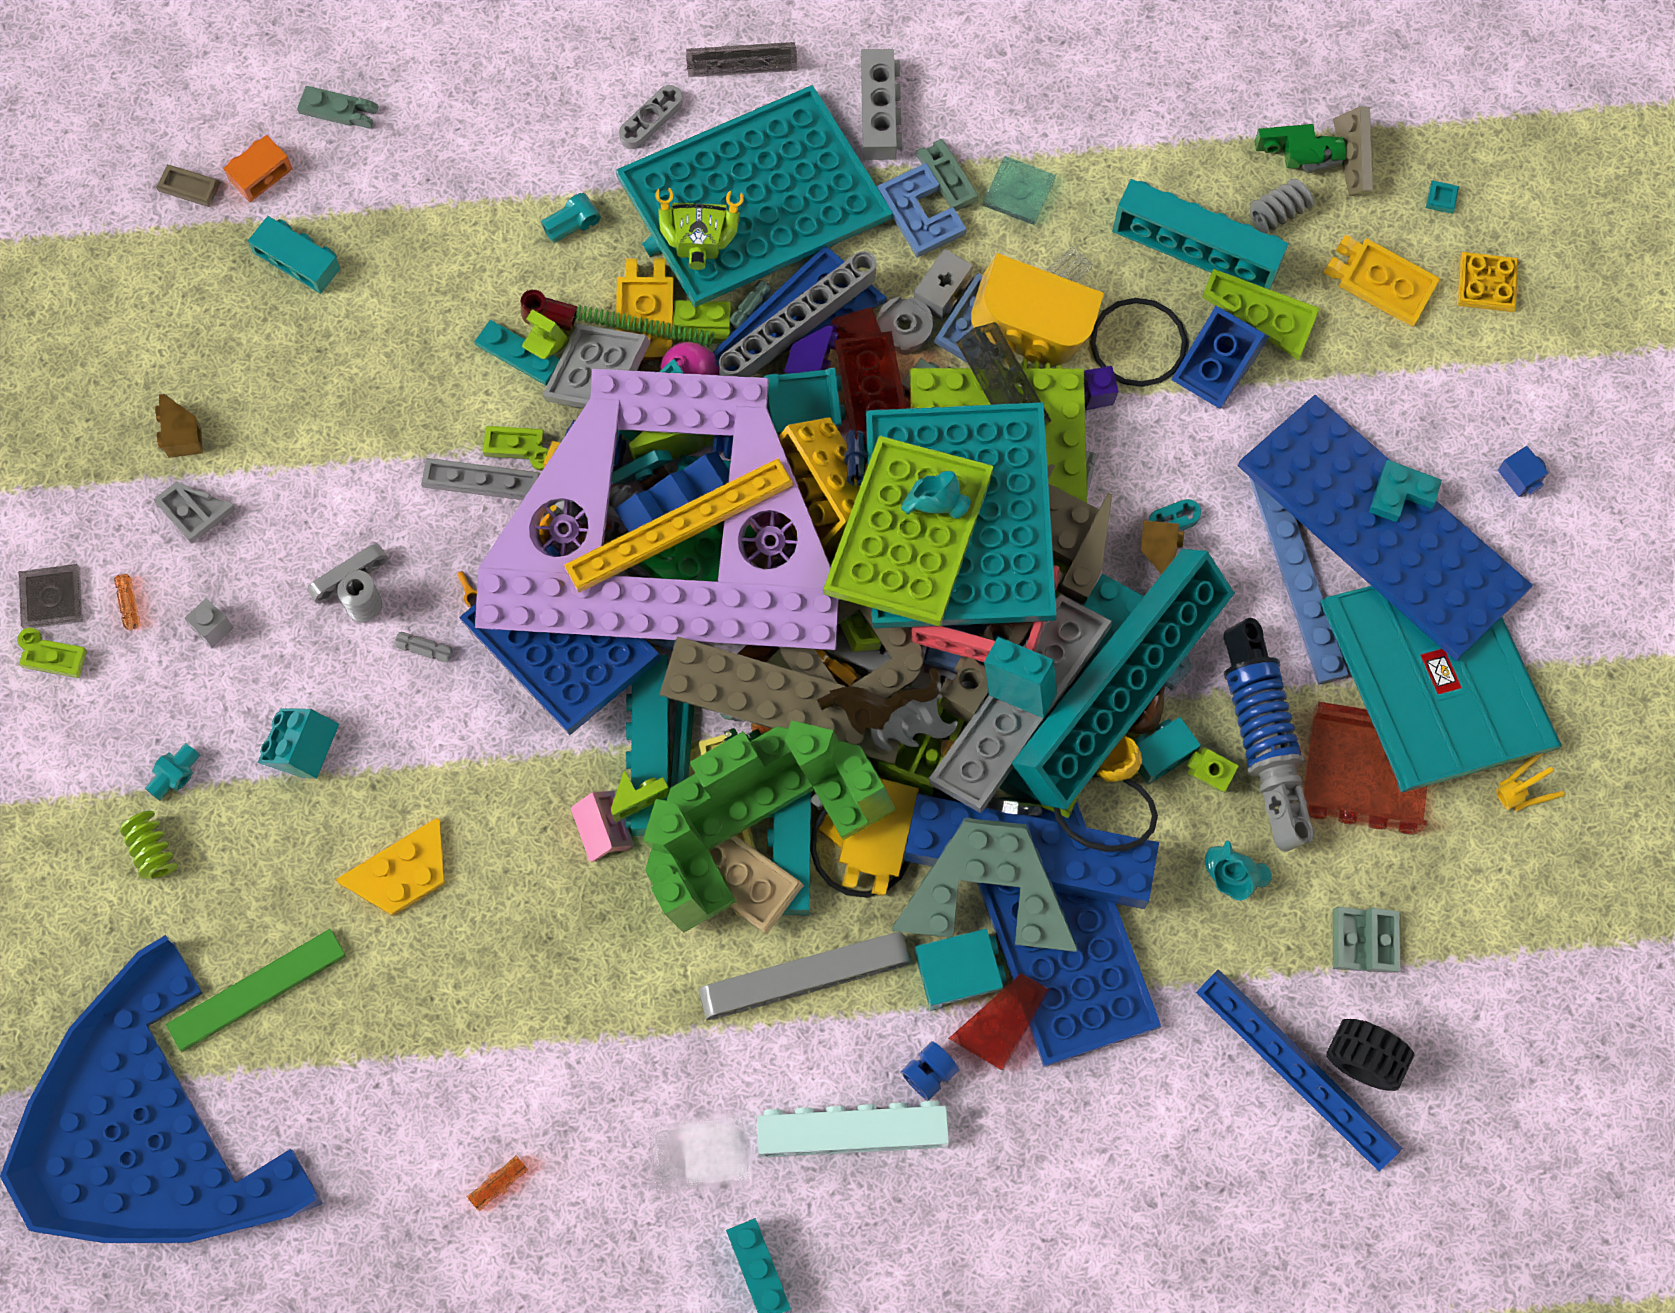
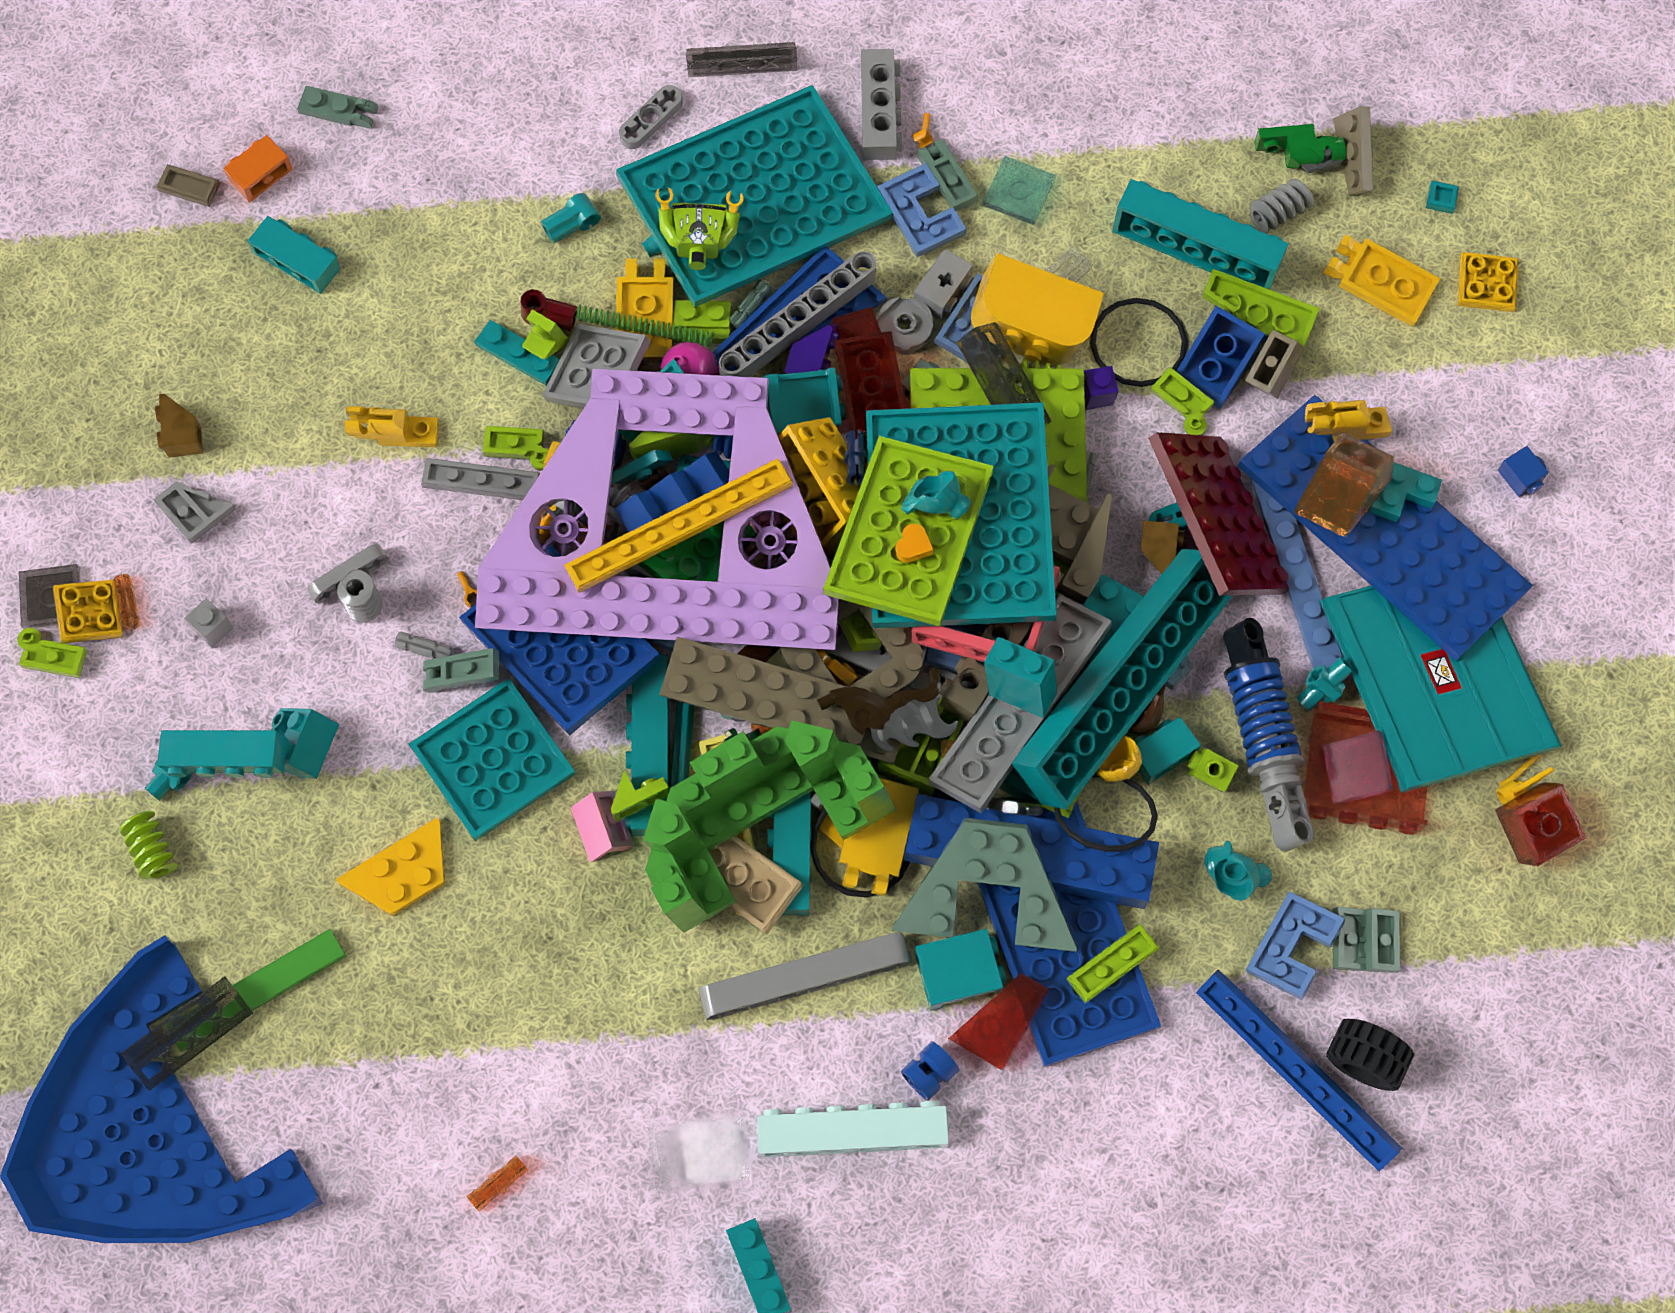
none -> yellow tile [53,579,123,644]
none -> clear smoke fence [121,976,253,1091]
none -> teal brick [157,730,288,778]
none -> yellow plate [345,406,439,448]
none -> teal plate [409,678,576,842]
none -> sand green plate [423,648,499,693]
none -> light orange tile [895,523,934,563]
none -> light orange hand [912,113,933,148]
none -> lime tile [1066,923,1159,1004]
none -> dark red plate [1148,432,1289,596]
none -> lime hinge [1151,367,1214,435]
none -> dark tan brick [1245,330,1305,399]
none -> medium blue plate [1246,892,1345,1000]
none -> clear orange slope [1294,432,1394,538]
none -> teal axle [1297,657,1354,711]
none -> yellow plate [1305,400,1392,442]
none -> clear pink tile [1323,730,1393,805]
none -> clear red brick [1495,782,1587,867]

